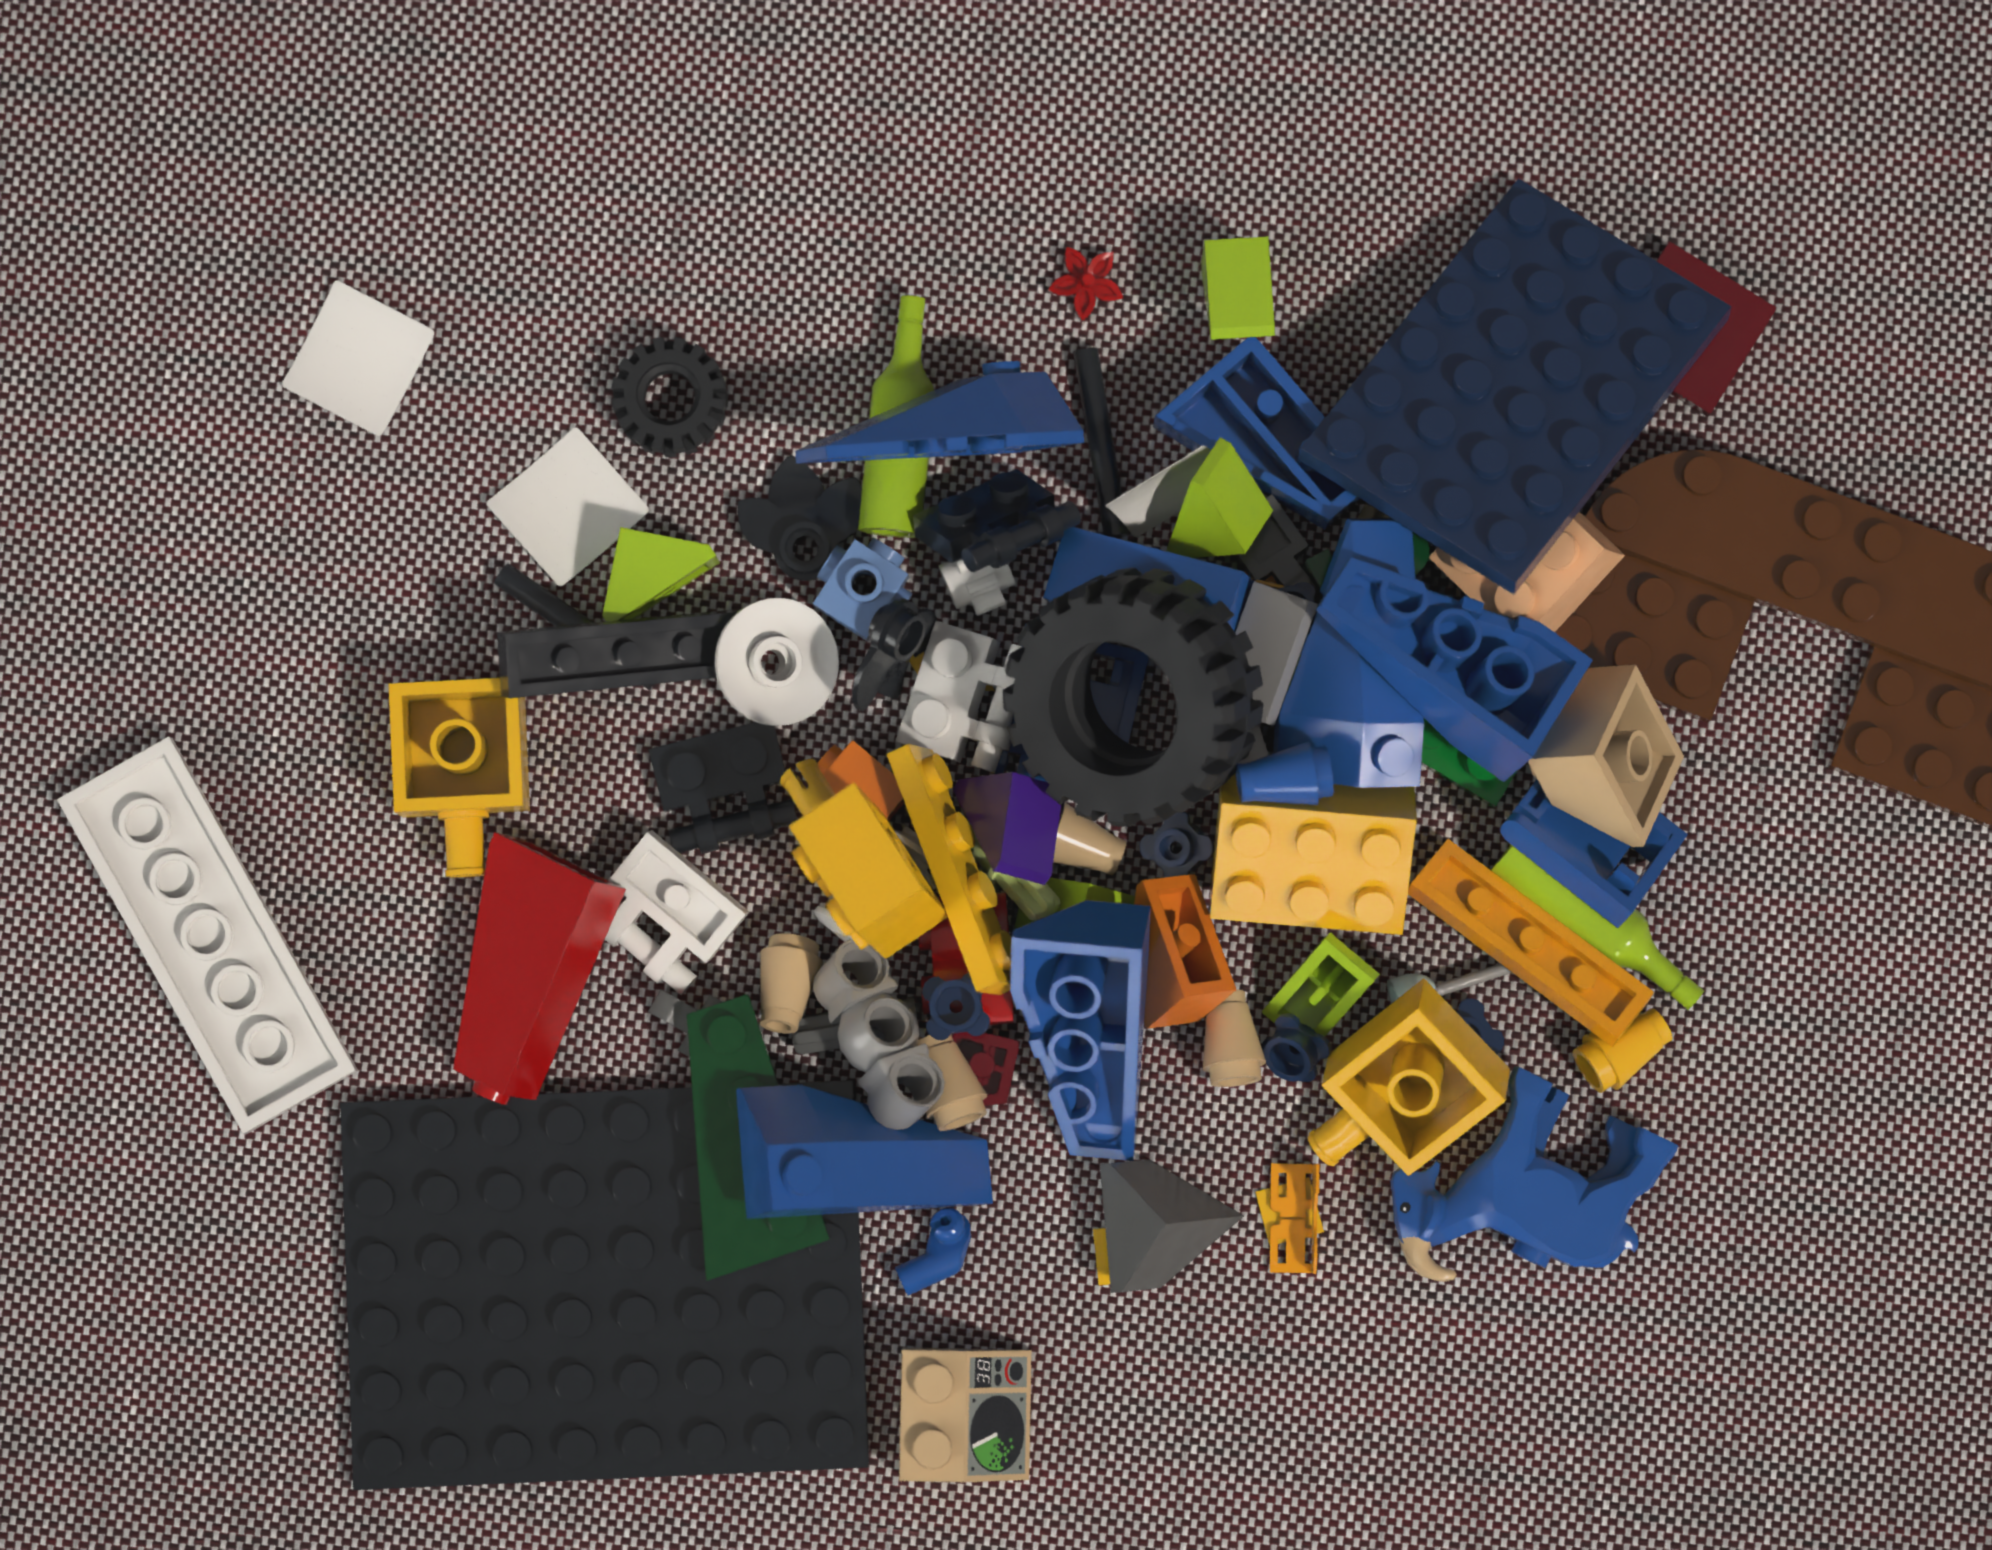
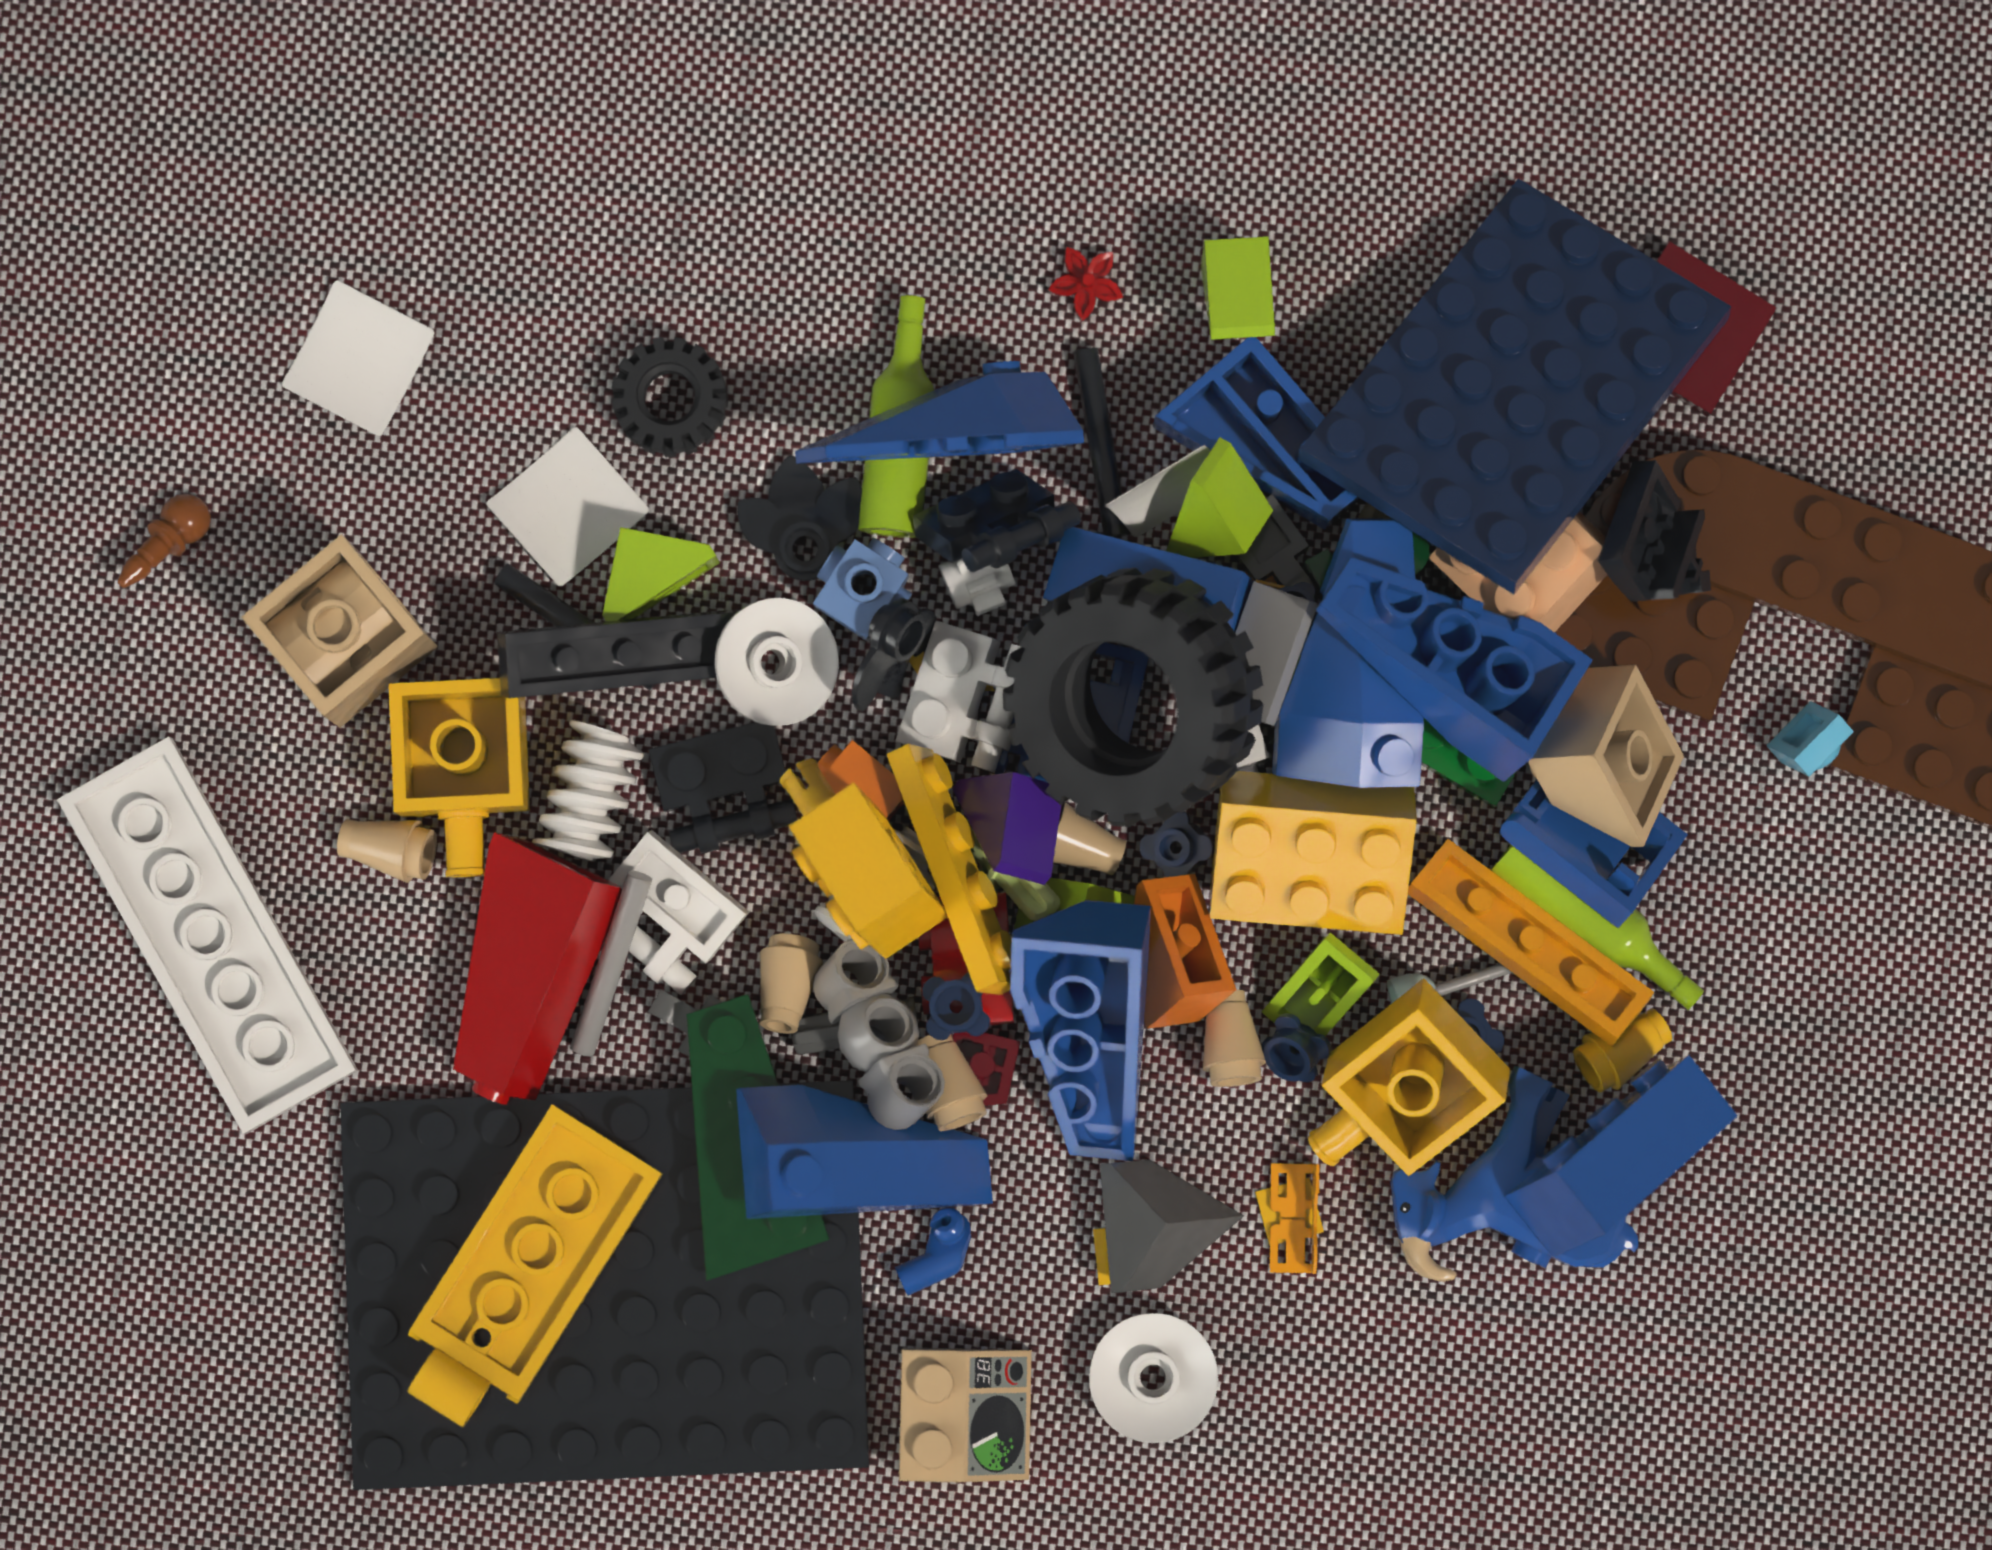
blue cone [1235,741,1334,805] -> none
none -> dark orange bar [118,494,211,588]
none -> tan brick [241,534,438,728]
none -> tan cone [337,819,437,883]
none -> yellow hinge [408,1104,663,1428]
none -> white piece [532,720,644,861]
none -> light grey bar [570,871,652,1056]
none -> white dish [1089,1313,1218,1443]
none -> blue wedge [1504,1055,1738,1257]
none -> black slope [1598,460,1711,601]
none -> medium azure plate [1766,701,1854,777]

